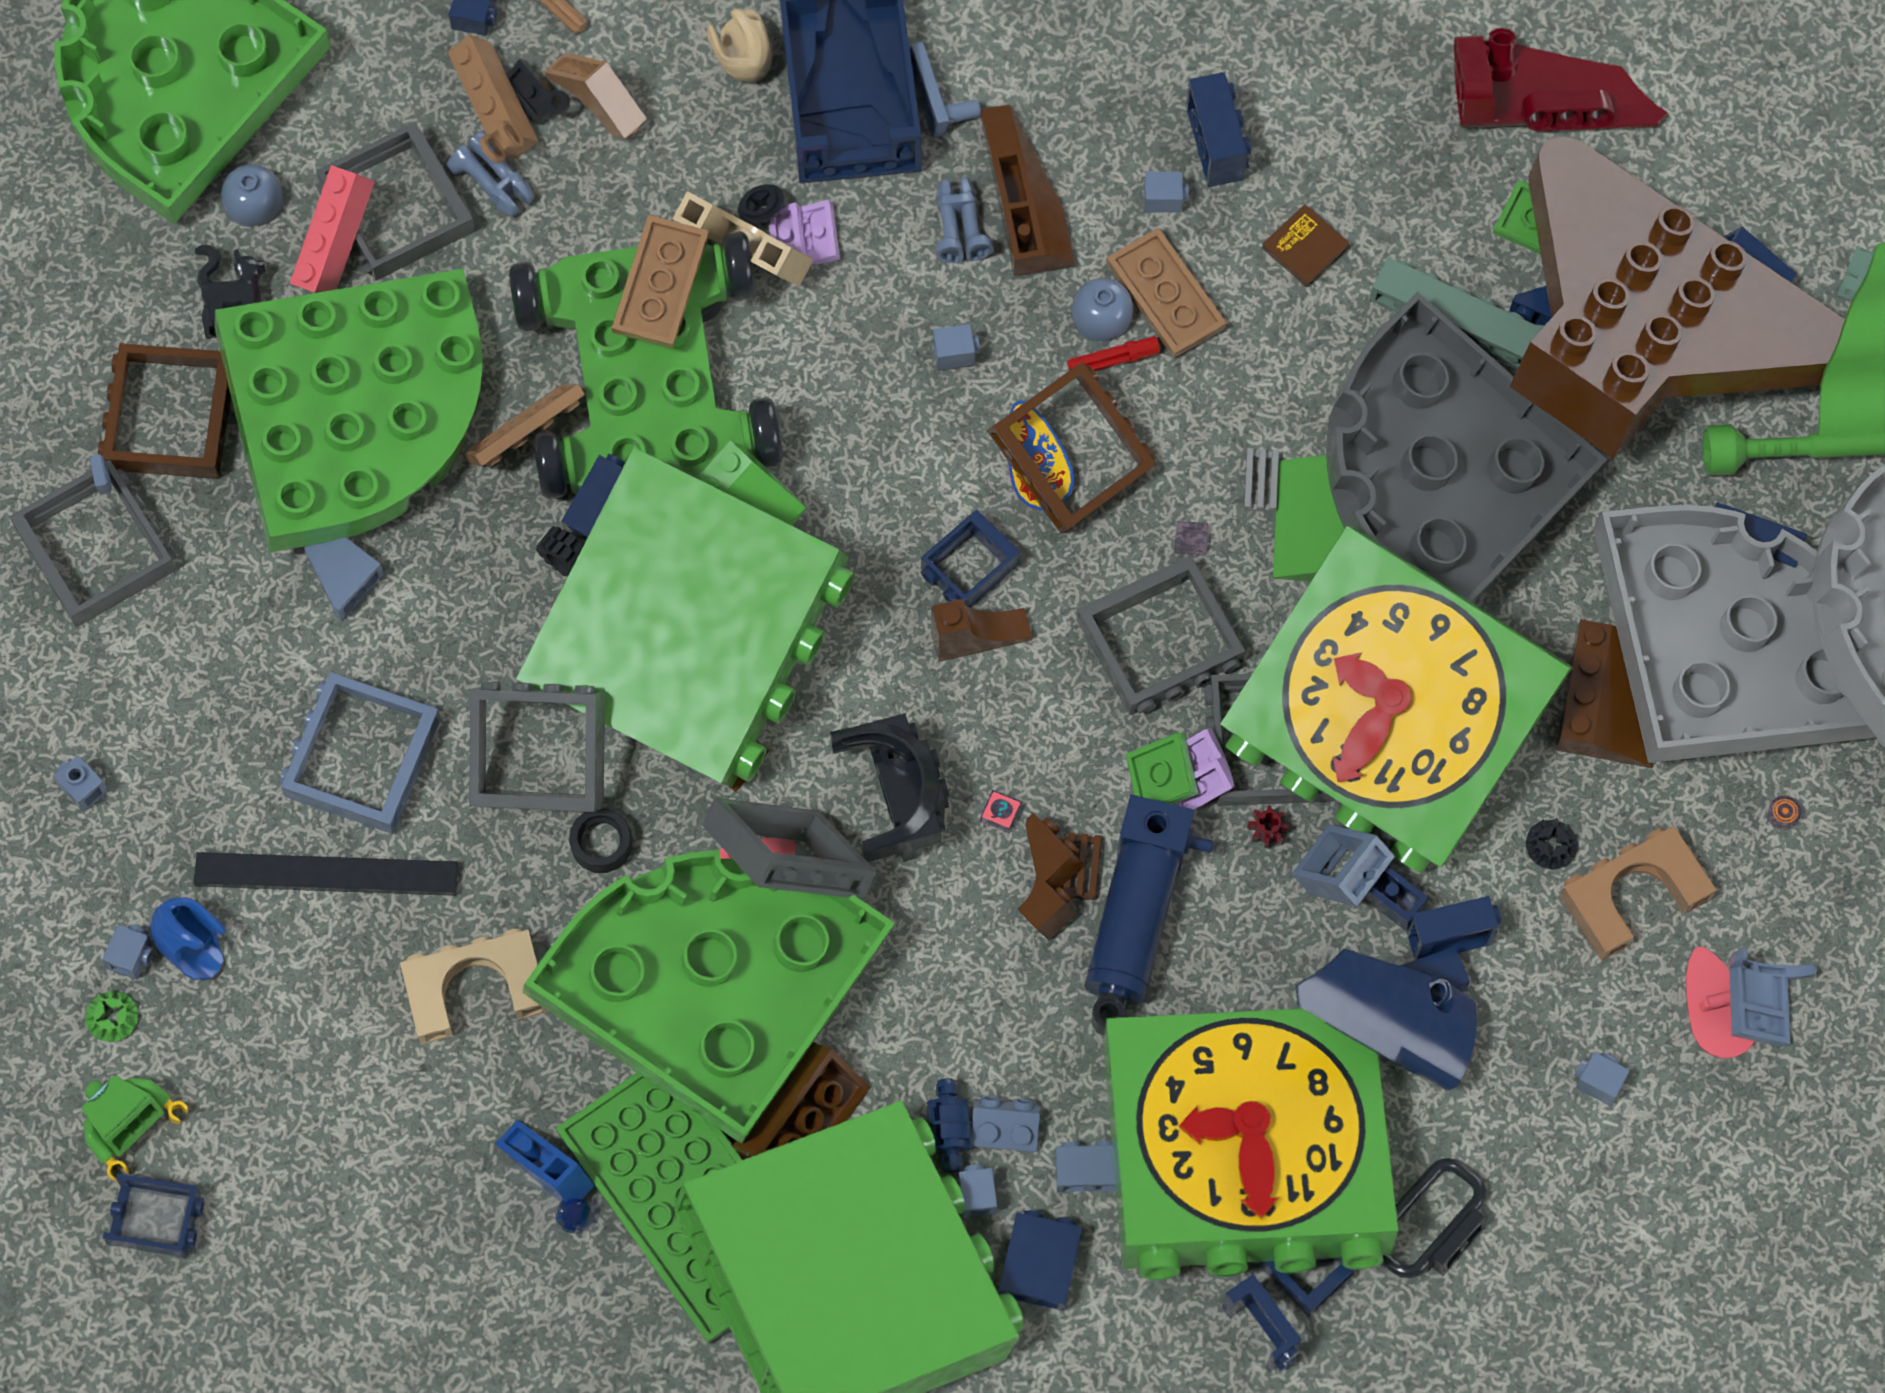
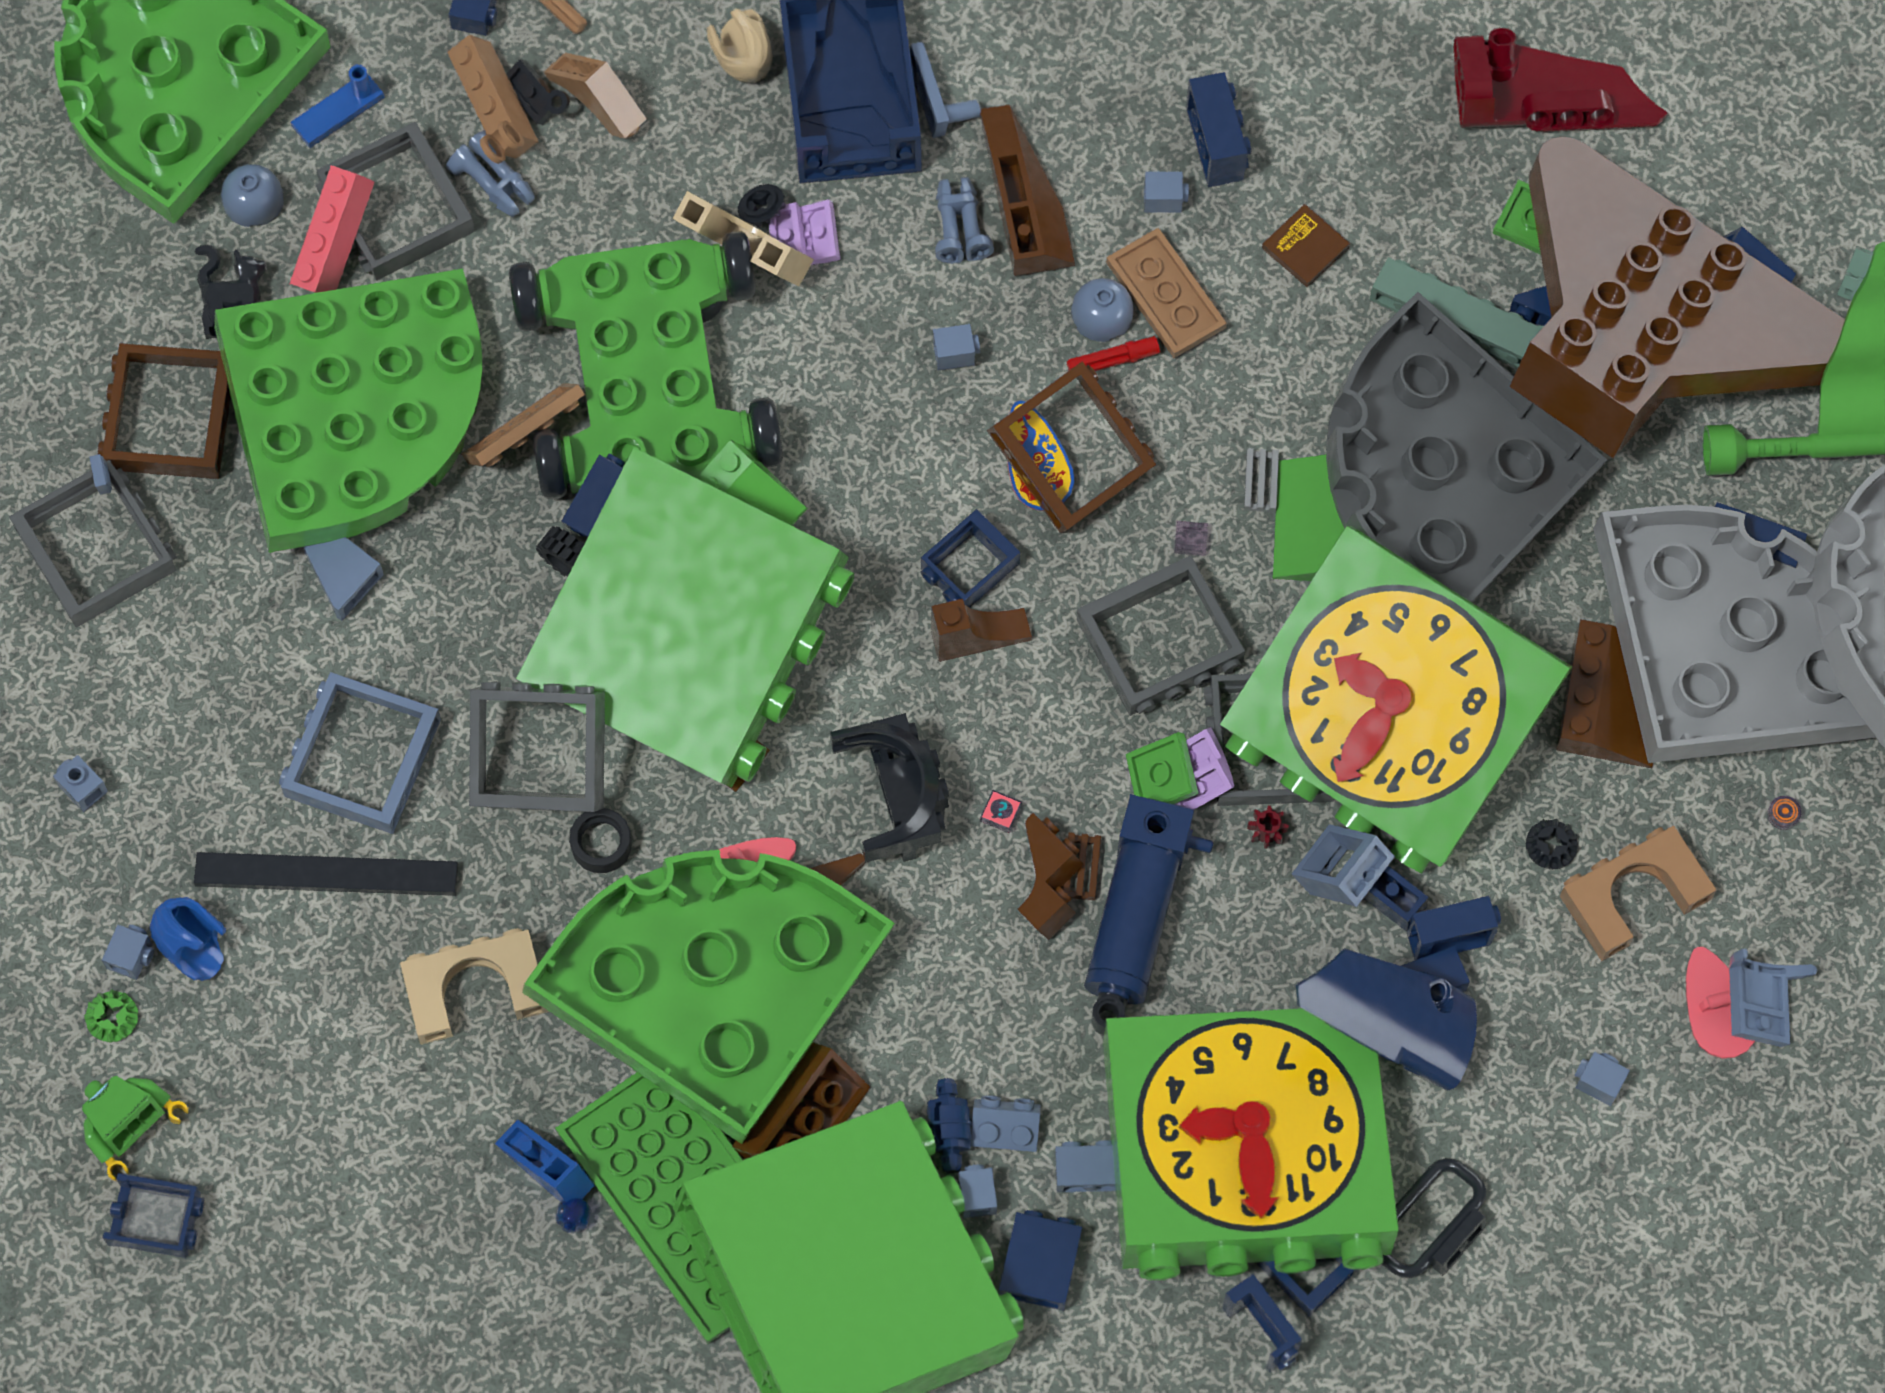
medium nougat plate [612,215,709,349] -> none
dark grey window [702,797,876,899] -> none
none -> blue piece [291,65,385,148]

